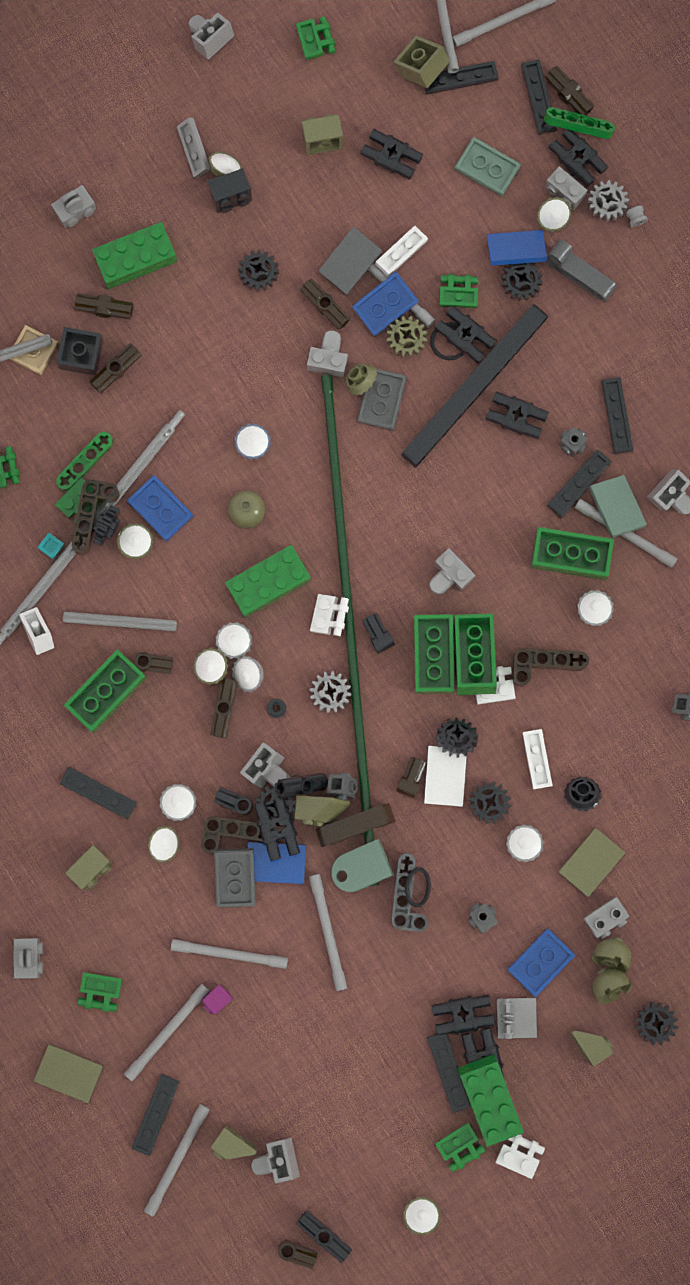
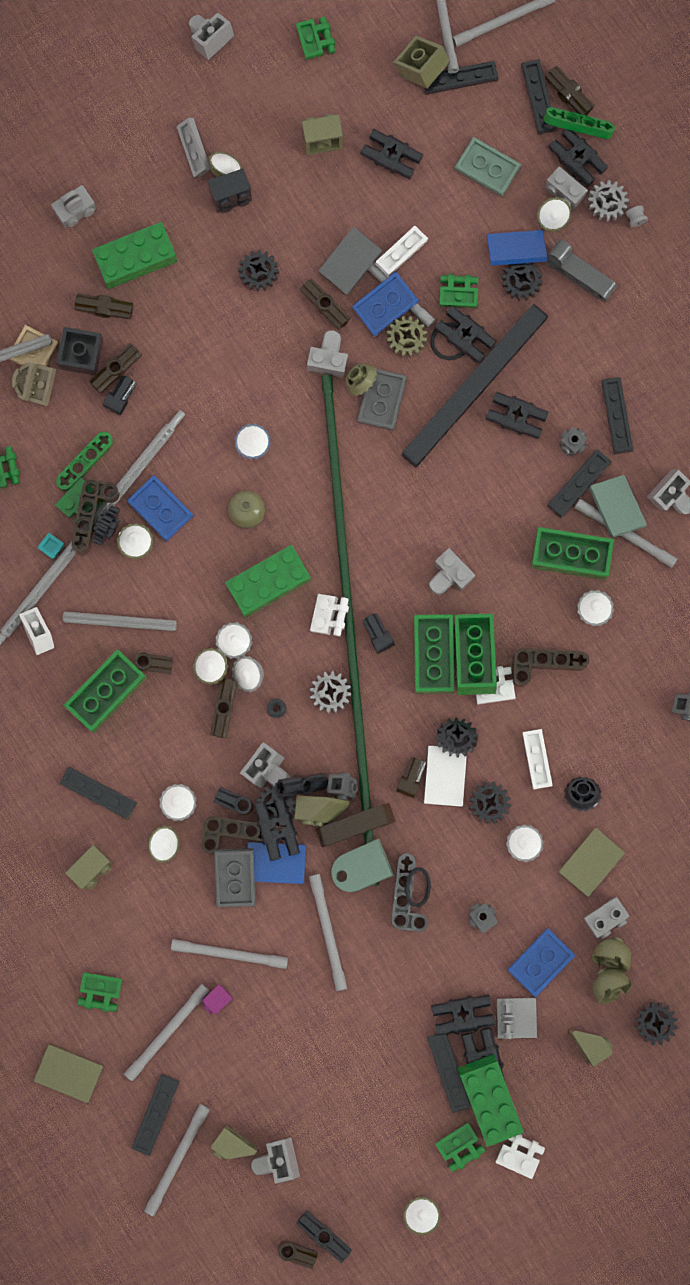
light grey brick [13,938,43,979] -> none
none -> dark tan slope [12,363,56,406]
none -> black piece [103,375,137,416]

